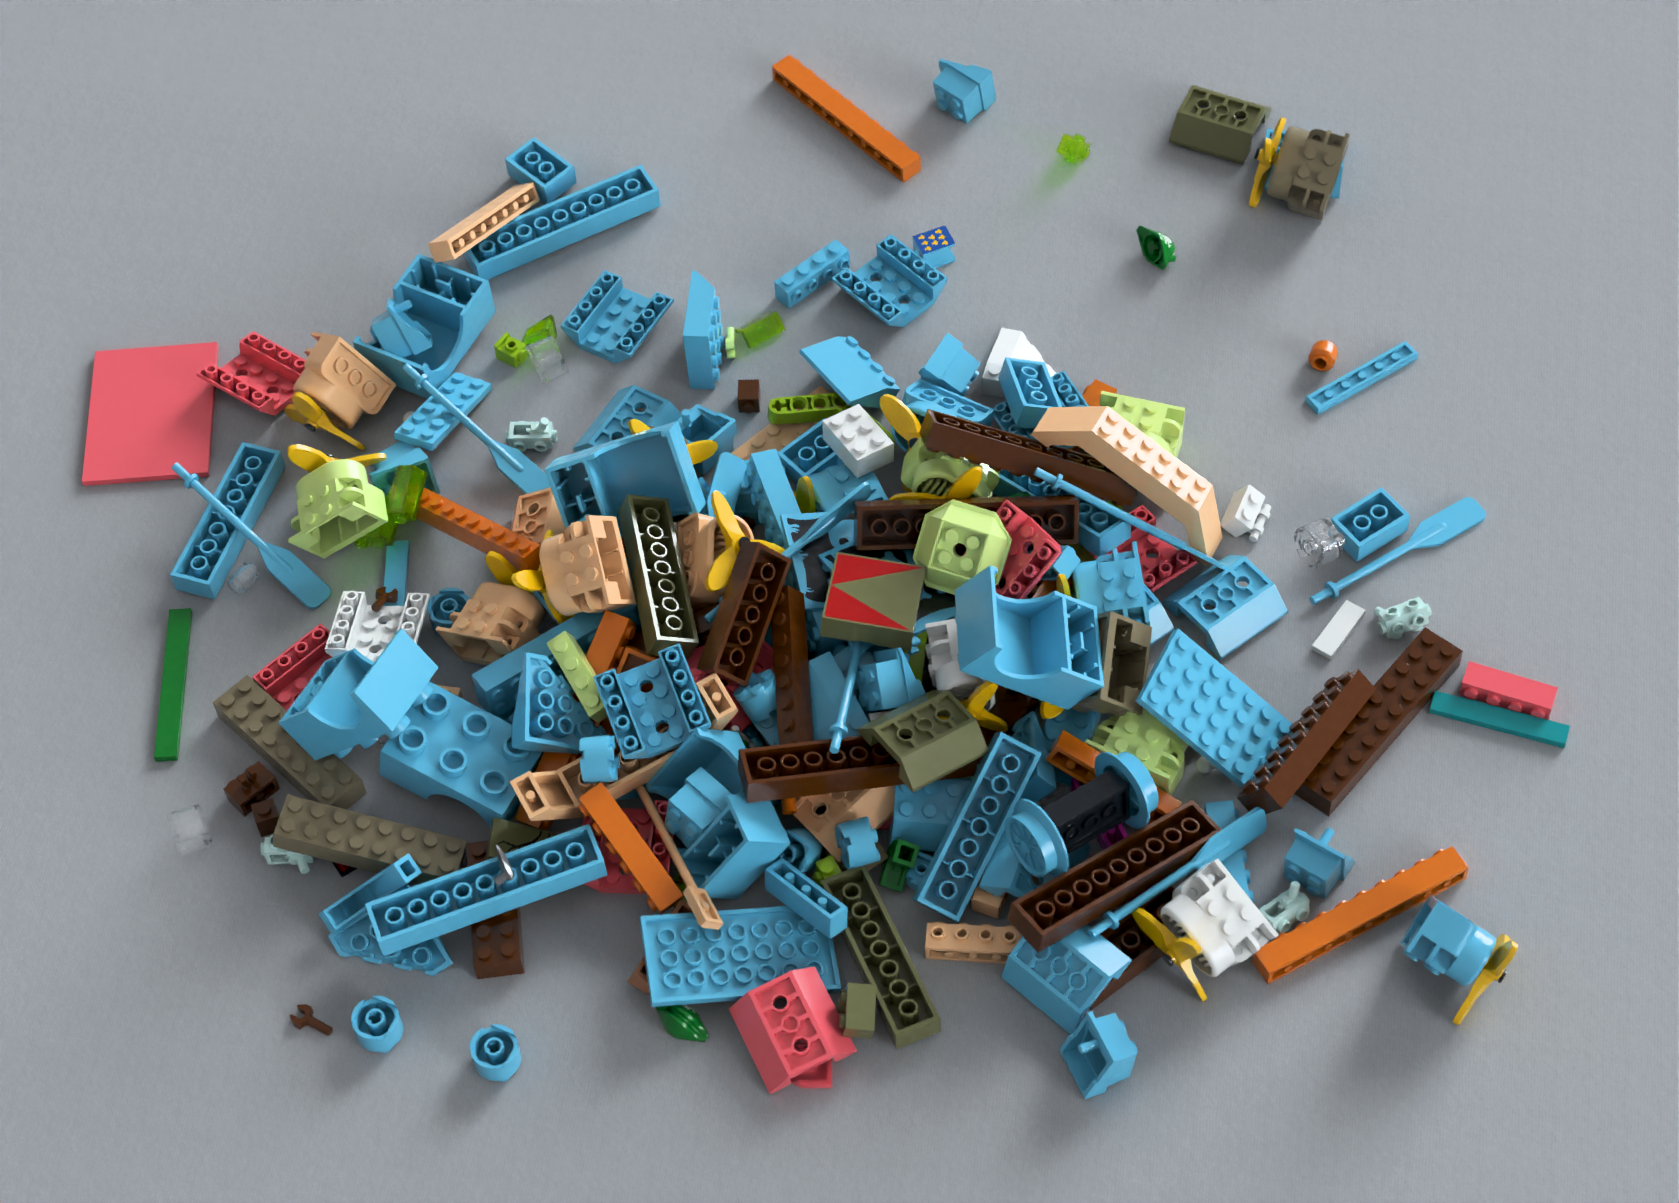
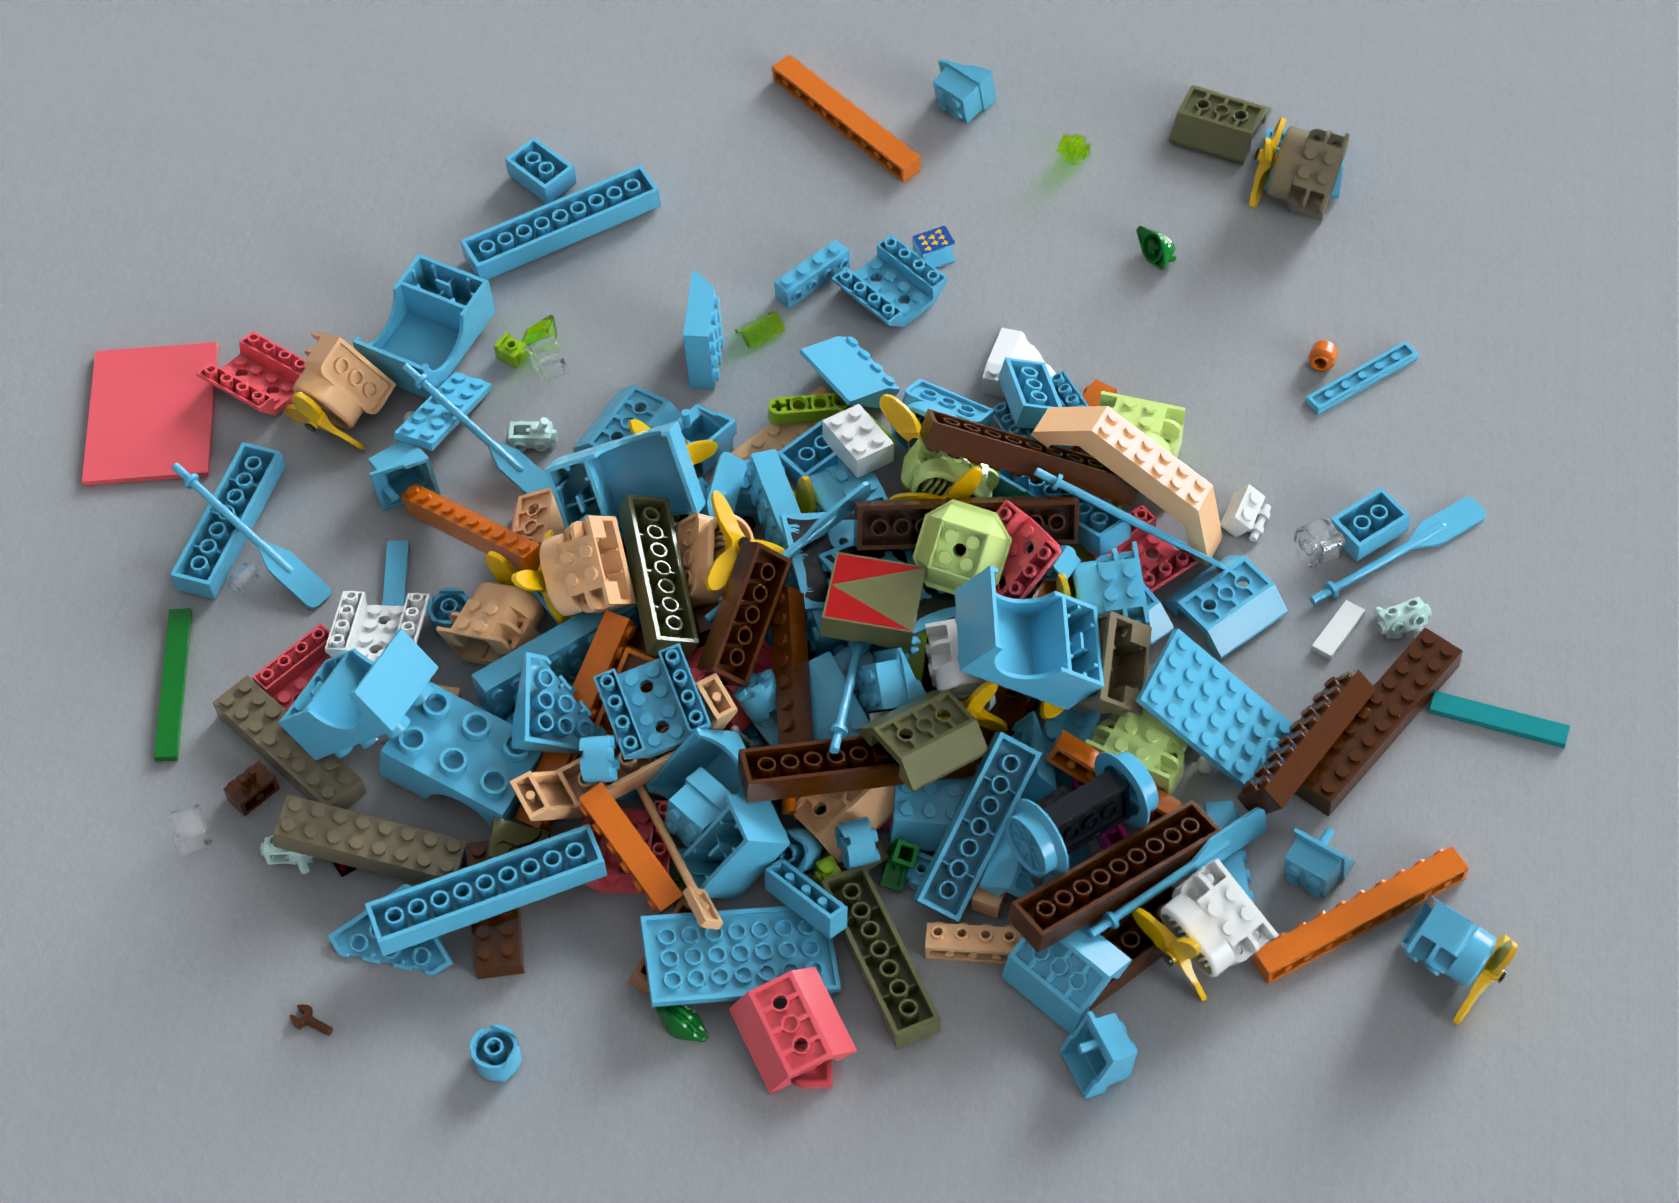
reddish brown brick [251,798,279,837] -> none
yellowish green brick [287,444,388,559] -> none
medium azure arch [318,853,422,933] -> none
medium azure brick [351,996,404,1053] -> none
clear neon green arch [354,465,427,549] -> none
medium azure piece [370,298,433,358] -> none
reddish brown bar [371,587,398,612] -> none
light nougat brick [428,182,540,263] -> none
flat silver bar [493,845,513,886] -> none
yellowish green brick [547,631,608,723] -> none
medium azure slope [560,270,674,364] -> none
yellowish green bar [726,327,735,358] -> none
reddish brown brick [737,379,761,413] -> none
olive brick [836,982,876,1039] -> none
medium azure piece [918,332,981,396] -> none
light aqua brick [1259,881,1310,934] -> none
coral brick [1459,661,1558,720] -> none

